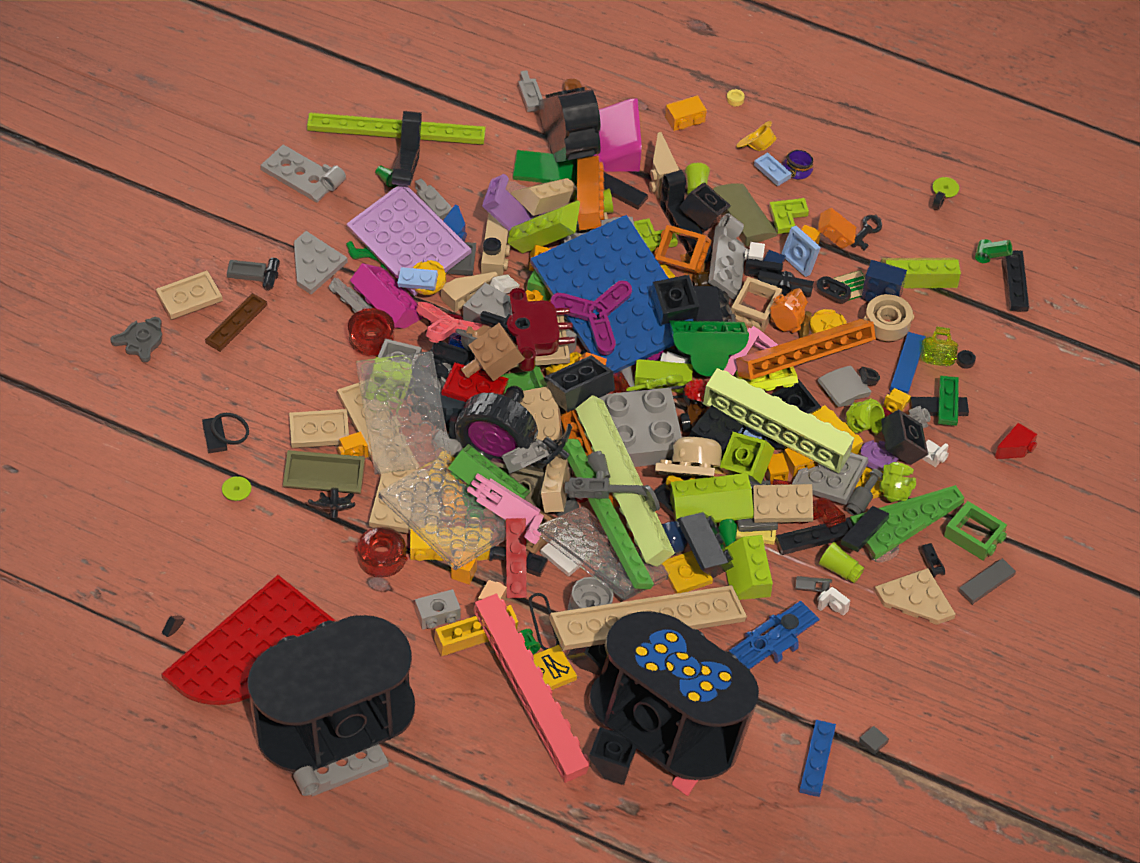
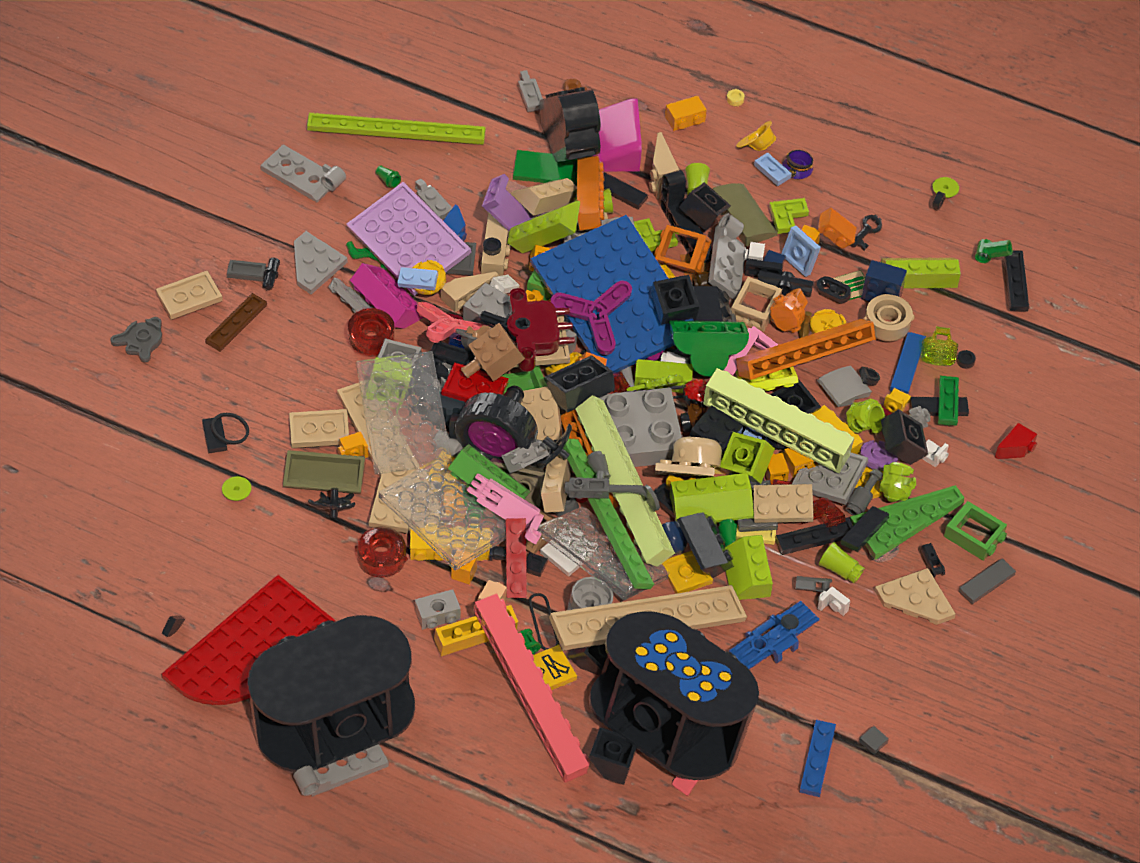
black beam [392,111,422,186] -> none

